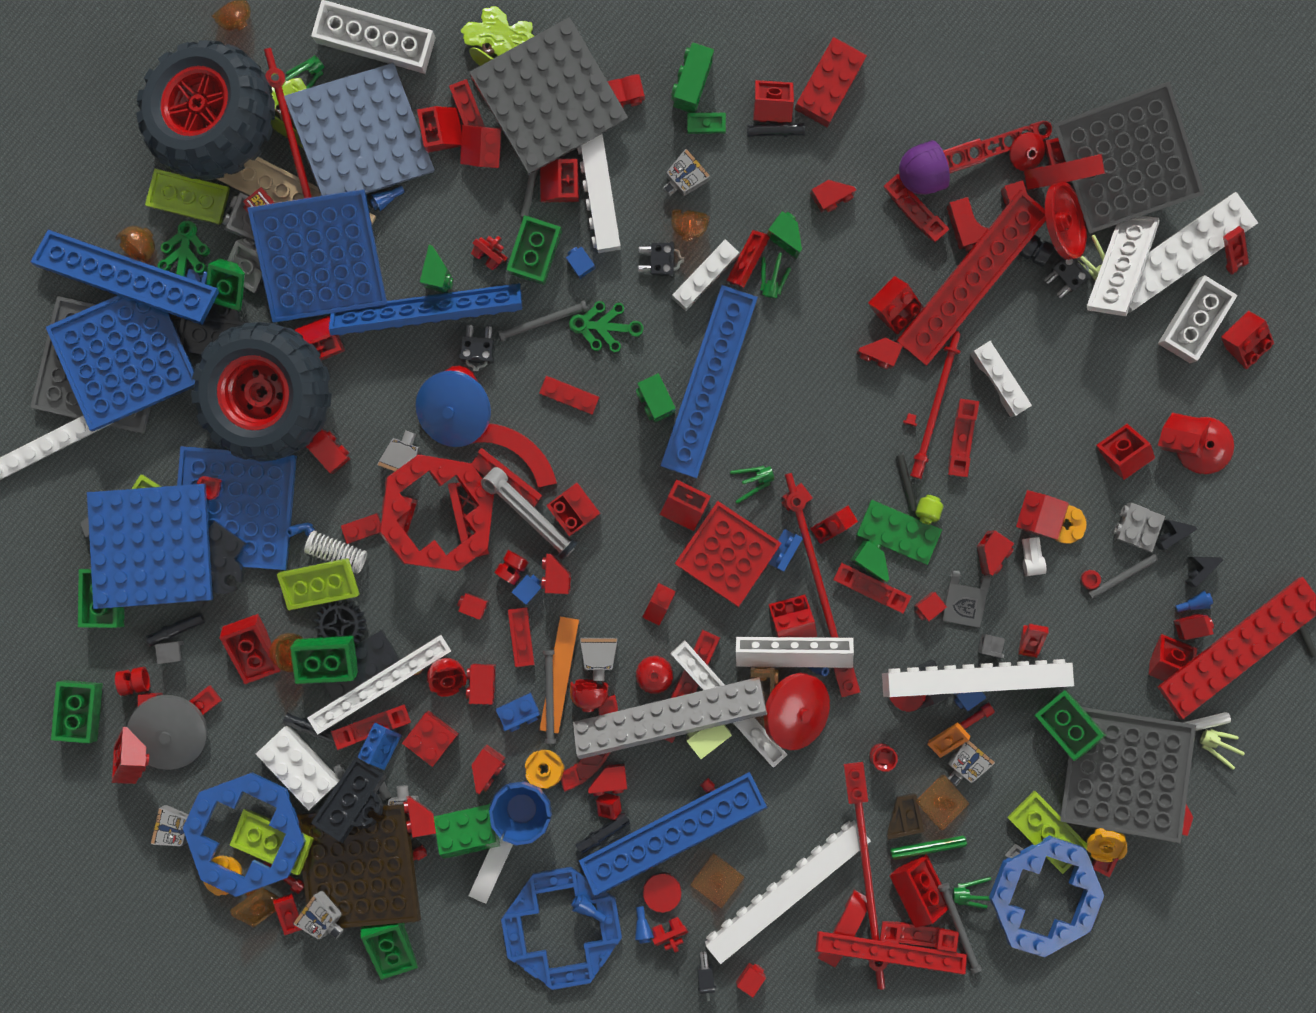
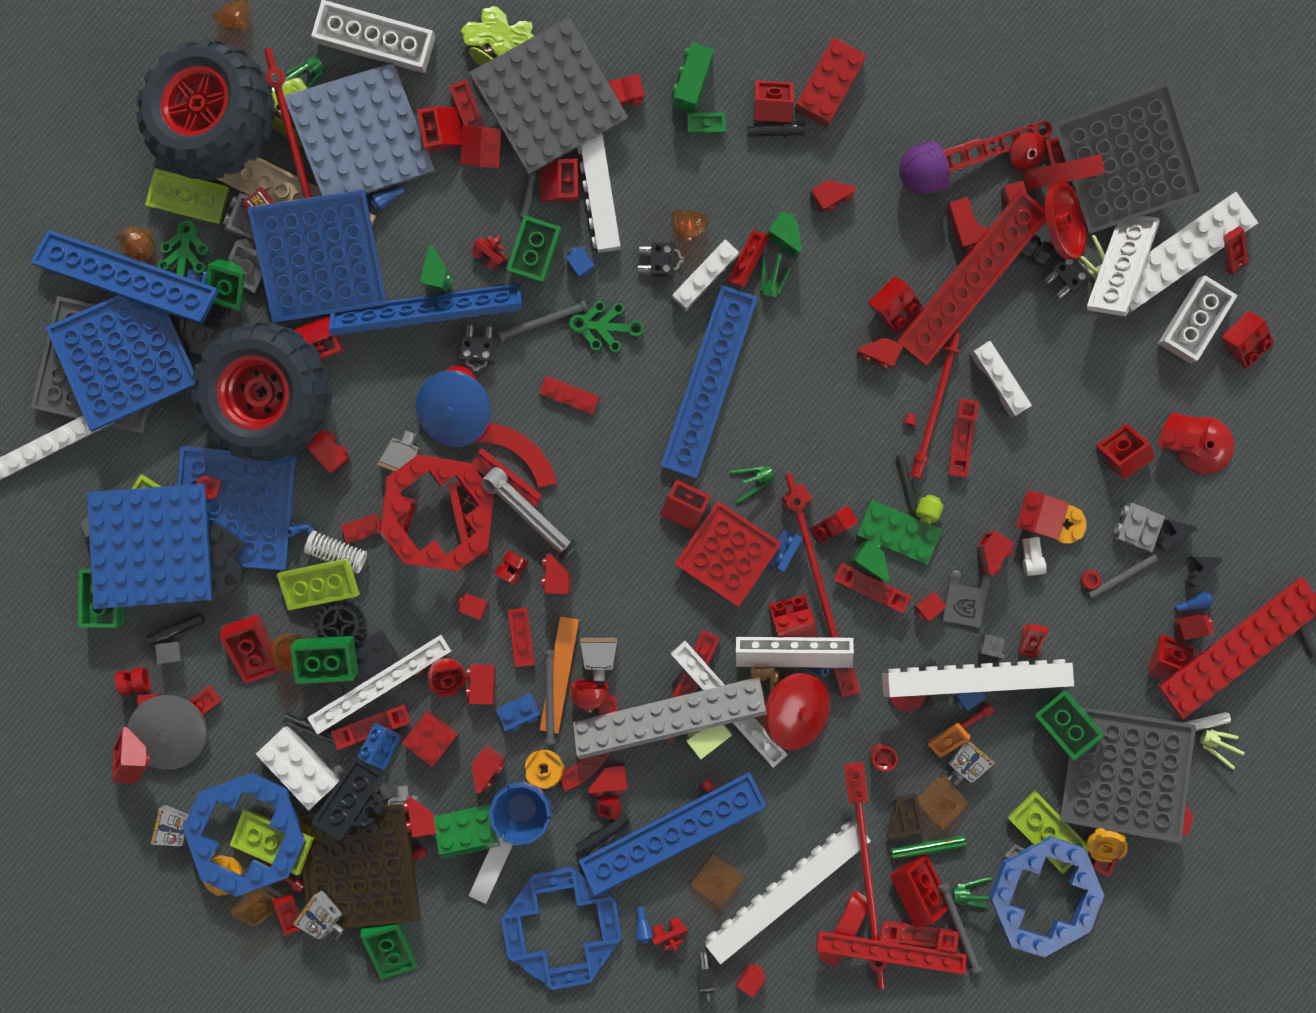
green brick [51,680,103,743] -> none
blue brick [512,574,542,605] -> none
red slope [546,483,601,536] -> none
blue cone [572,894,606,923] -> none
red cylinder [635,655,674,694] -> none
green brick [636,373,676,423] -> none
red slope [642,583,676,625] -> none
red tile [643,873,681,913] -> none
torso [663,149,710,196] -> none
red slope [883,174,949,242] -> none

